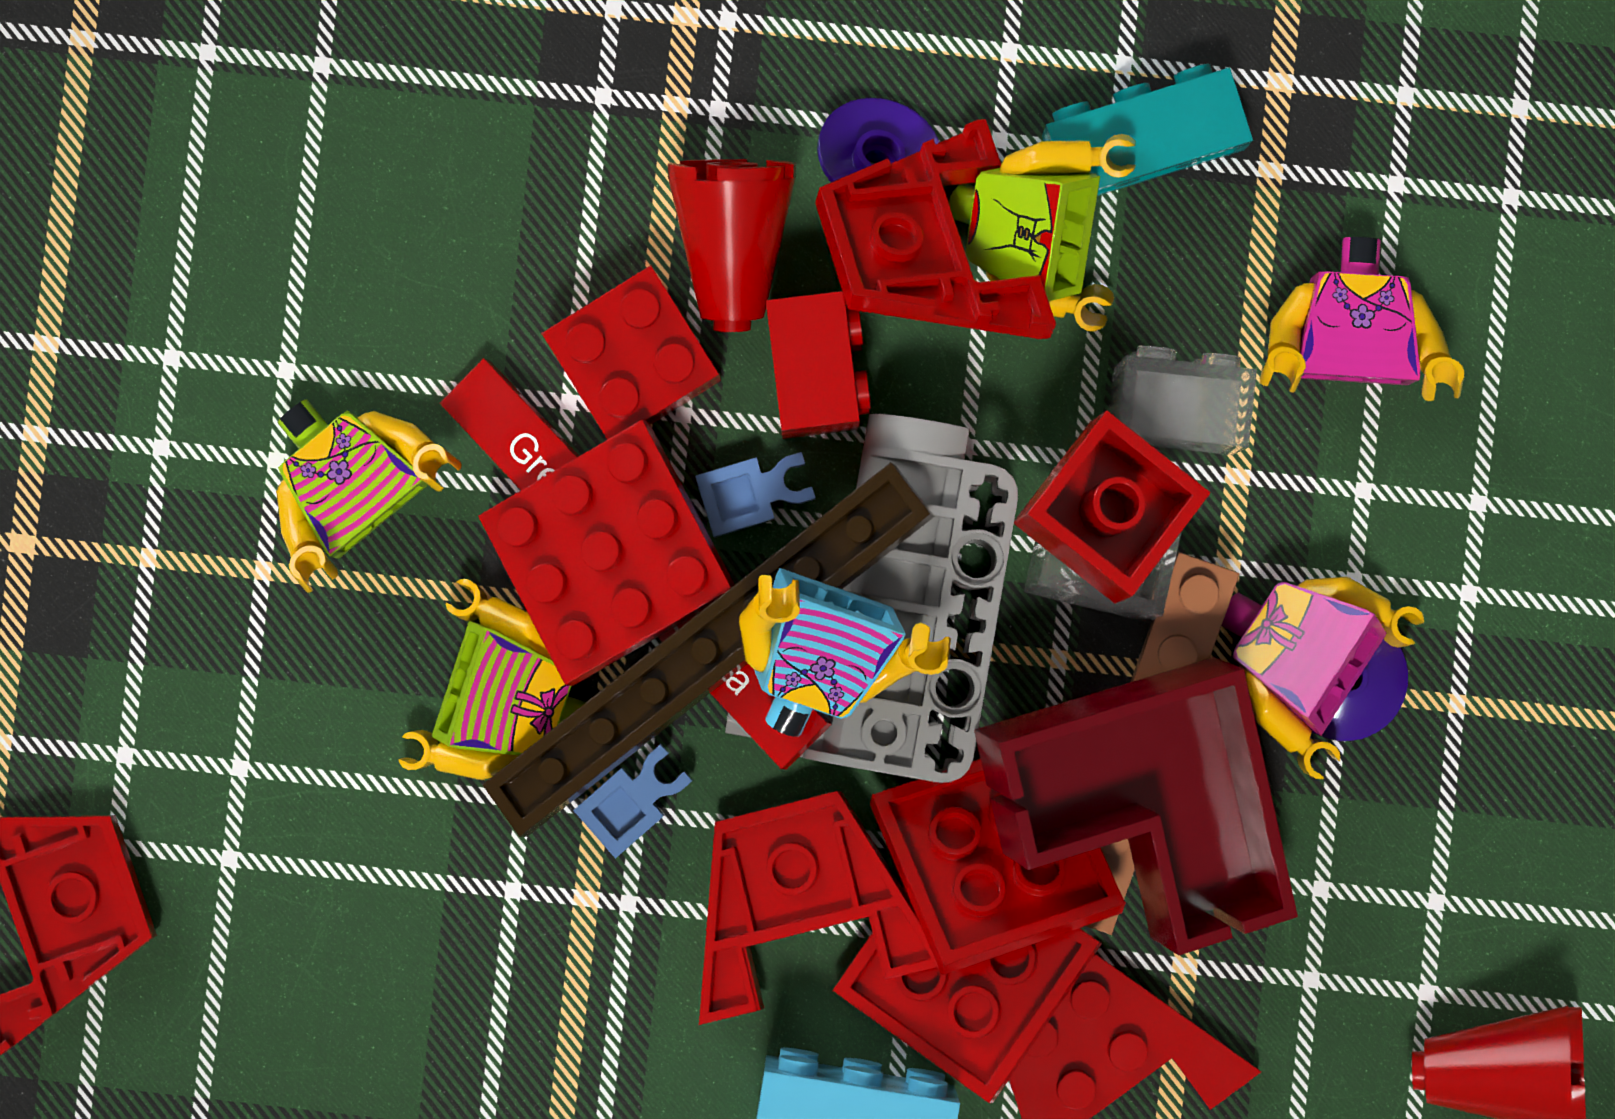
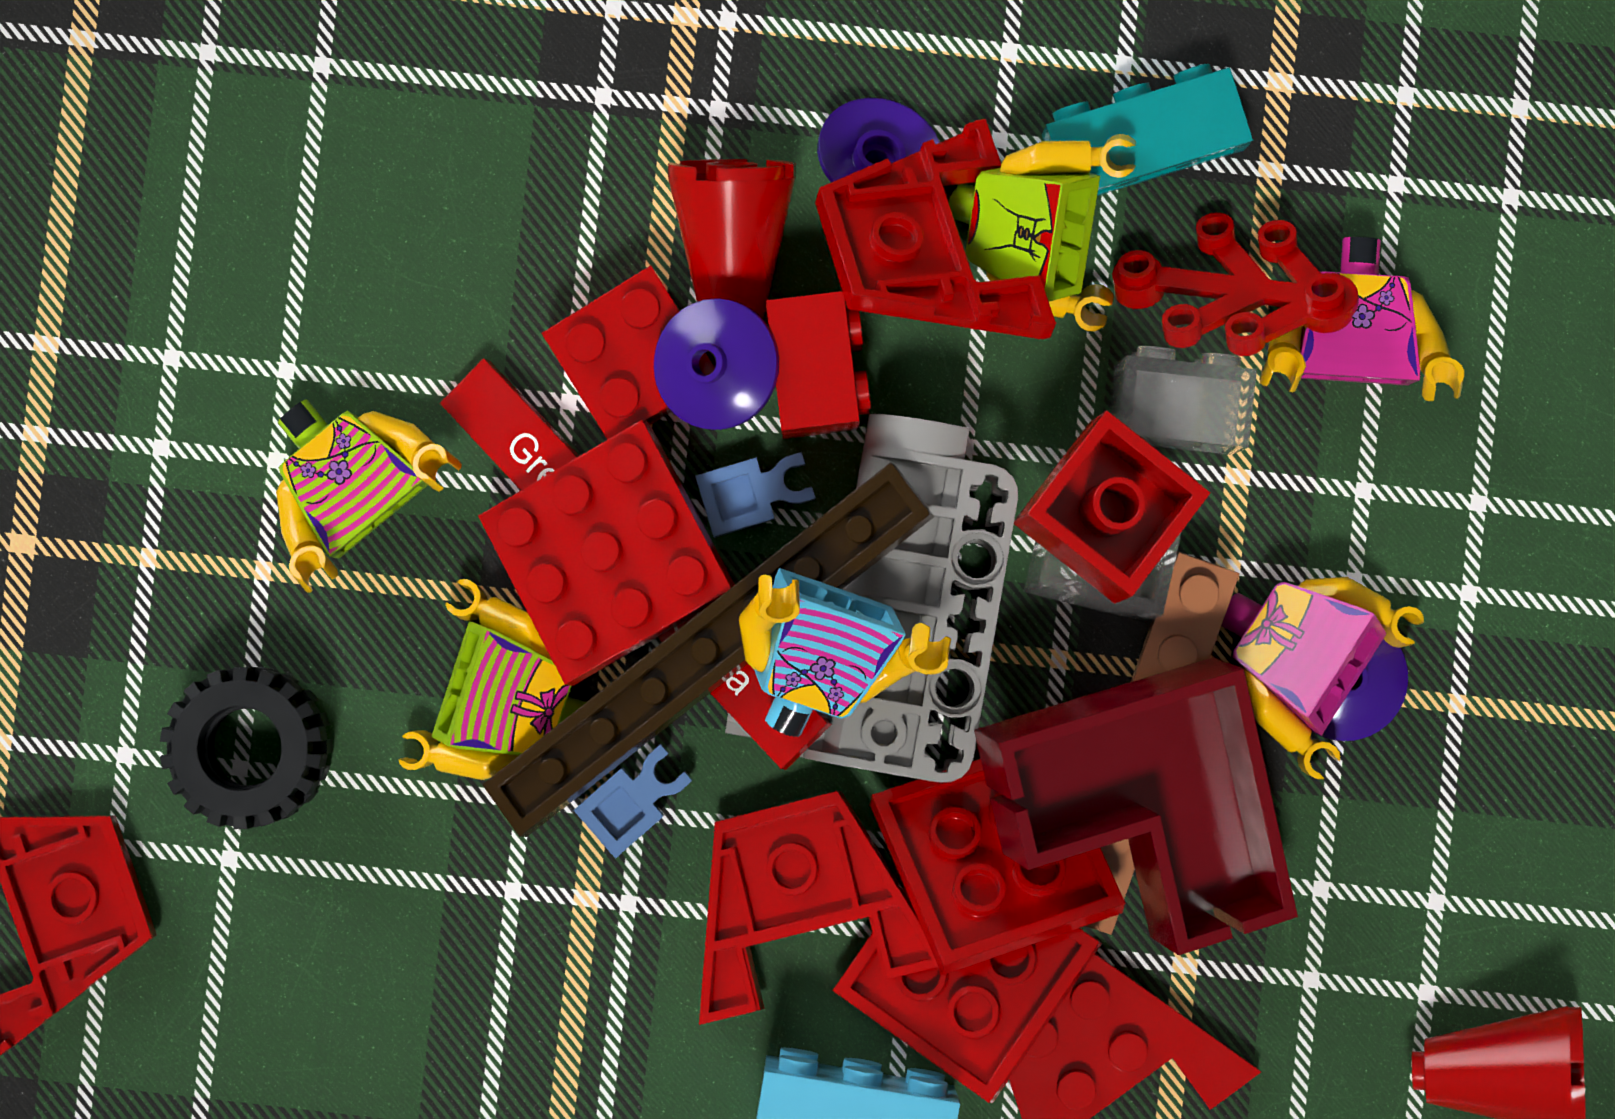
none -> black tyre [160,667,333,829]
none -> dark purple dish [654,299,779,430]
none -> red plant [1112,213,1359,356]

